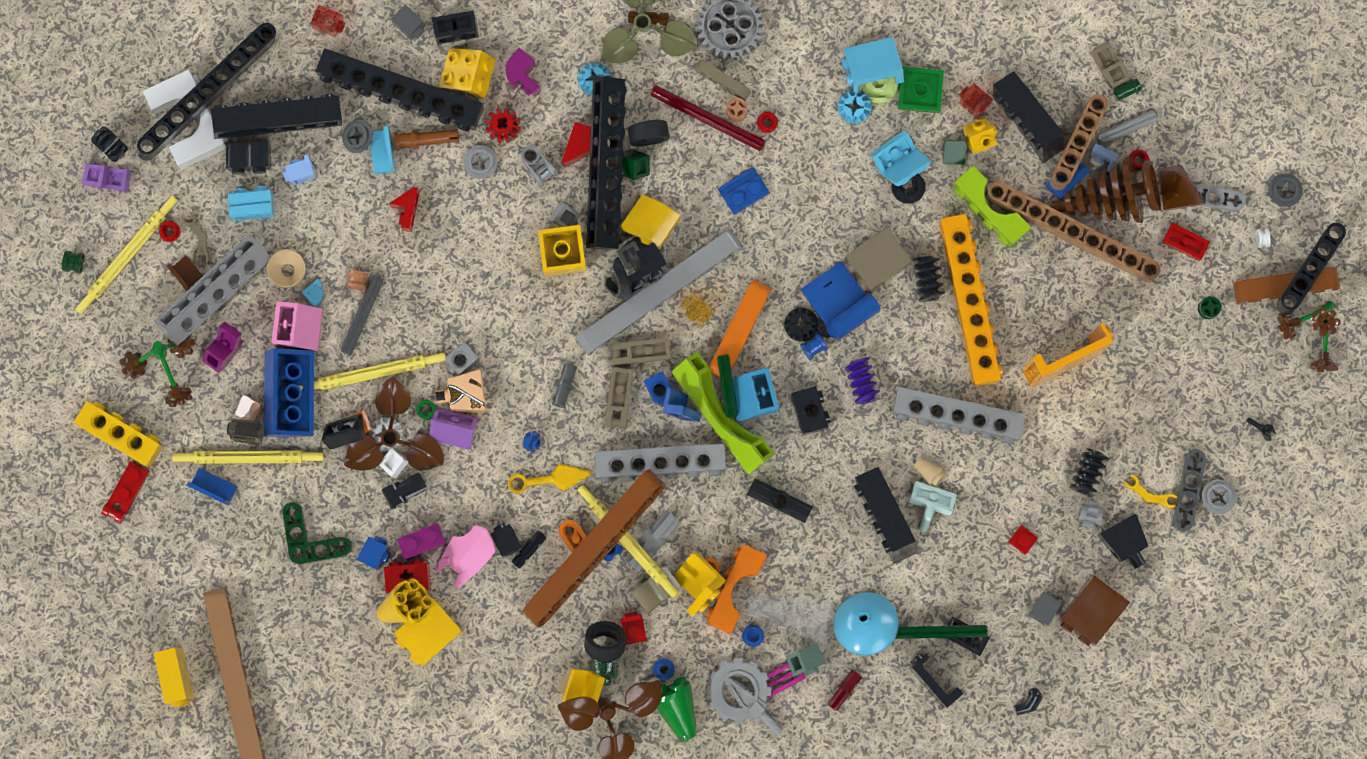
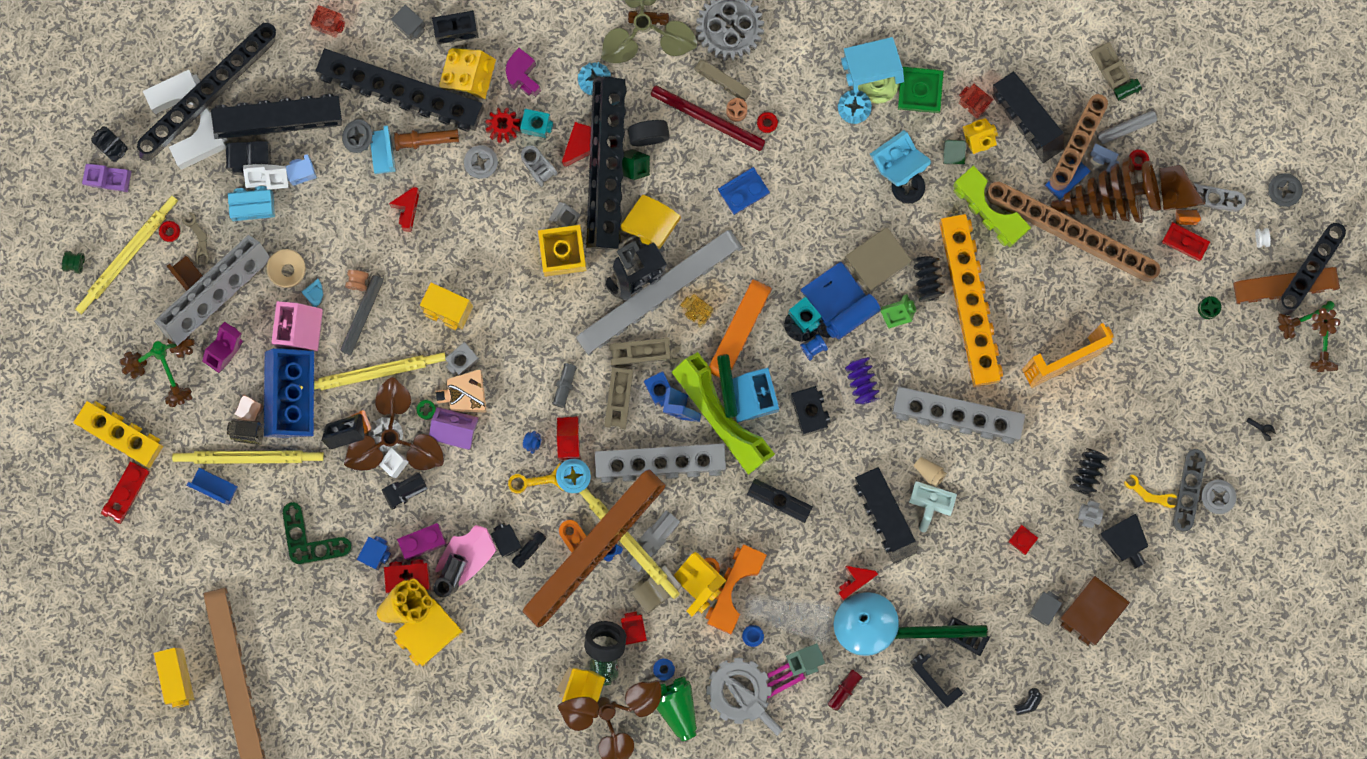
none -> white slope [243,164,289,190]
none -> yellow brick [420,282,473,331]
none -> black piece [433,553,468,598]
none -> teal brick [520,109,554,138]
none -> medium azure gear [556,459,591,493]
none -> red slope [557,416,580,460]
none -> teal brick [788,297,822,333]
none -> red slope [838,566,878,601]
none -> bright green bracket [880,294,916,328]
none -> orange slope [1176,210,1201,225]

